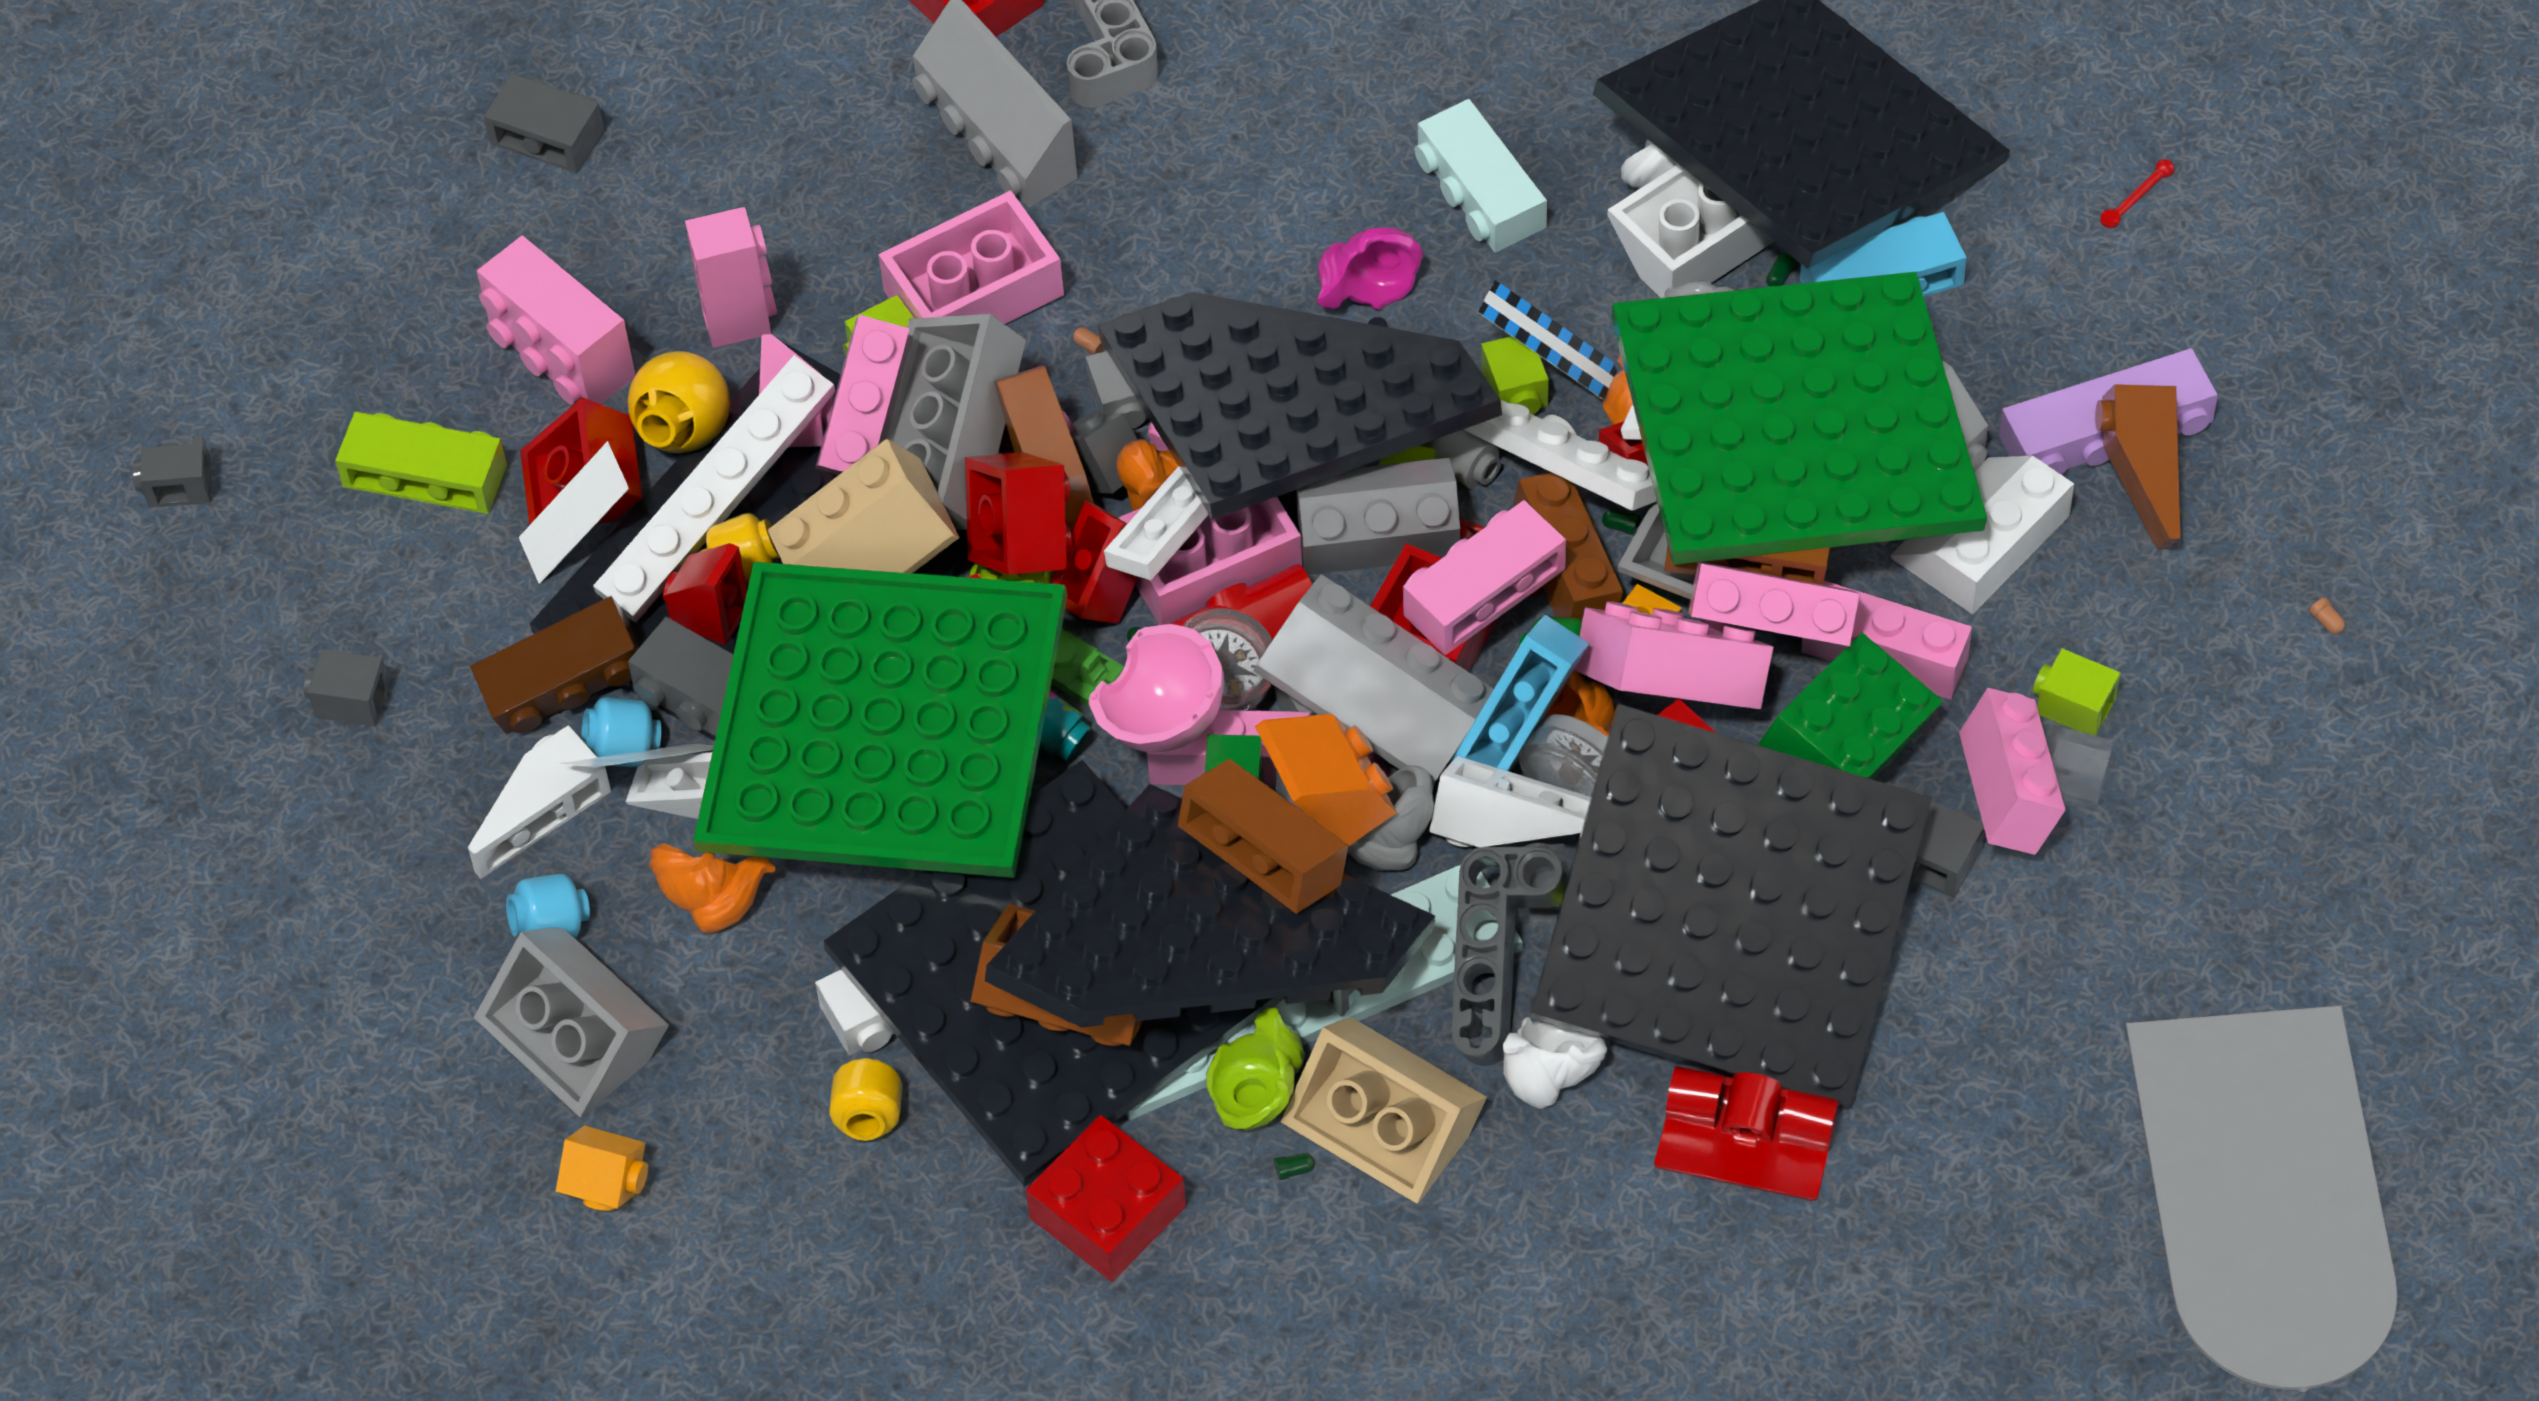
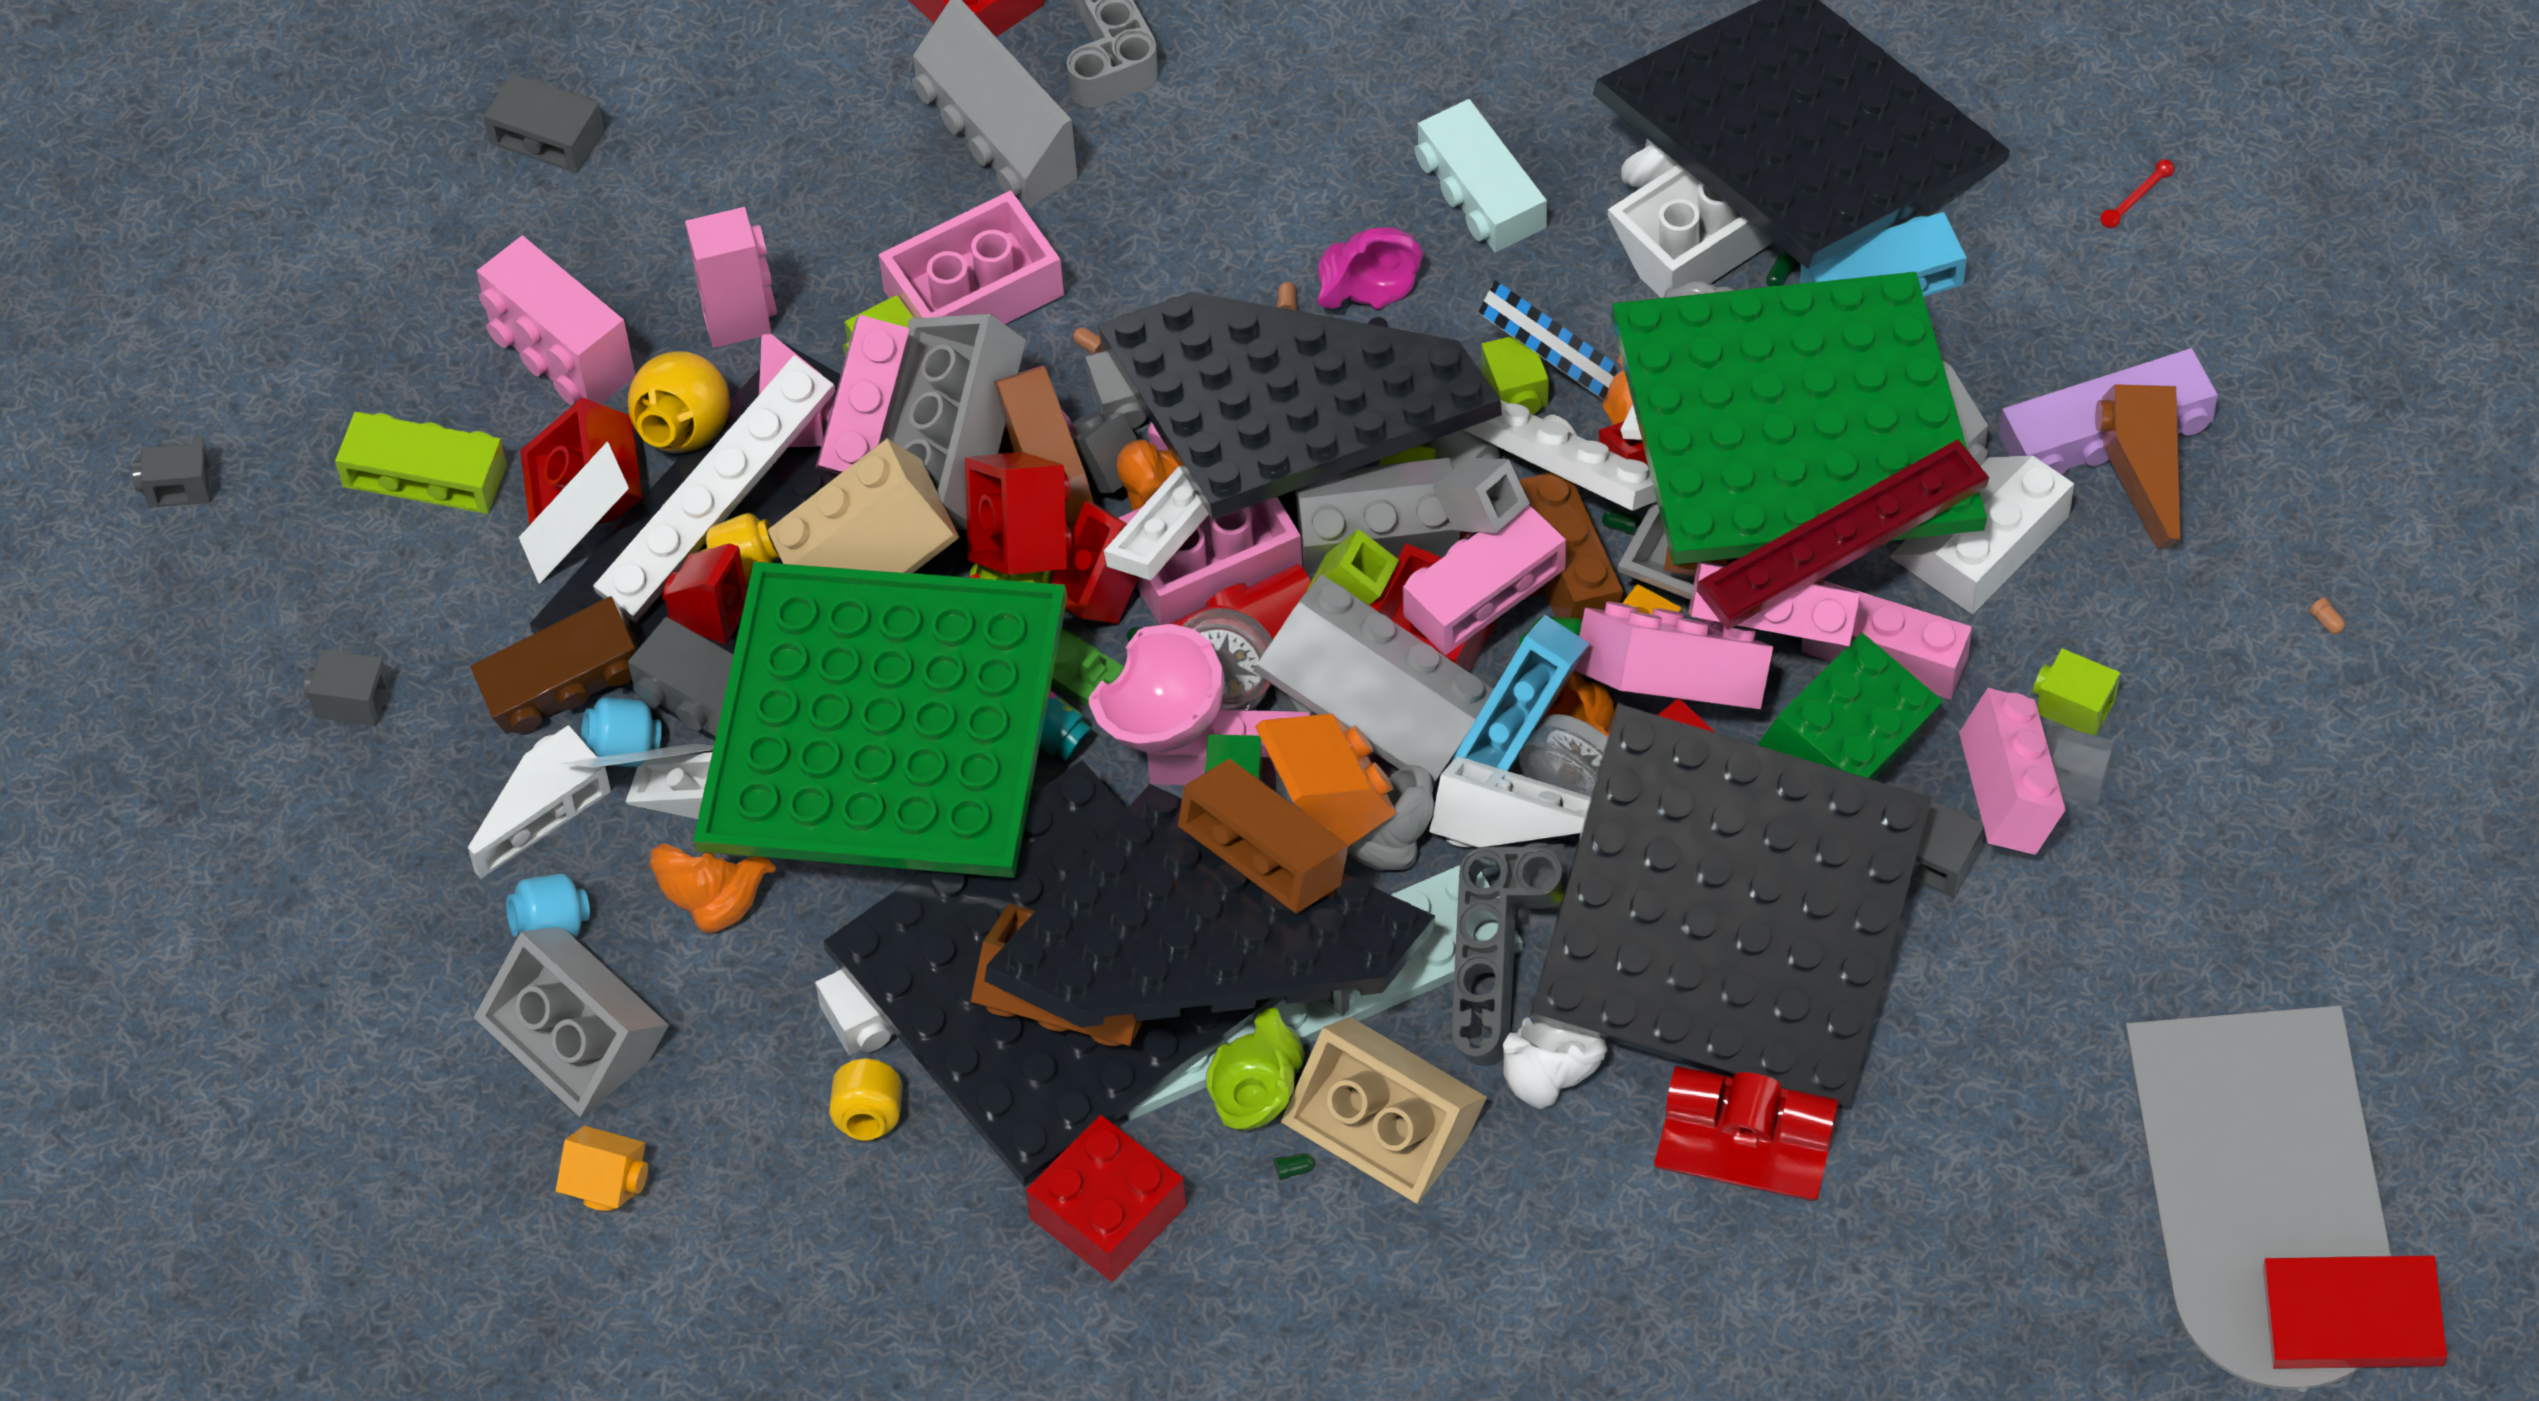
none -> nougat piece [1276,282,1297,311]
none -> lime brick [1306,528,1399,605]
none -> light grey brick [1433,458,1530,533]
none -> dark red tile [1696,439,1990,630]
none -> red tile [2263,1255,2447,1369]

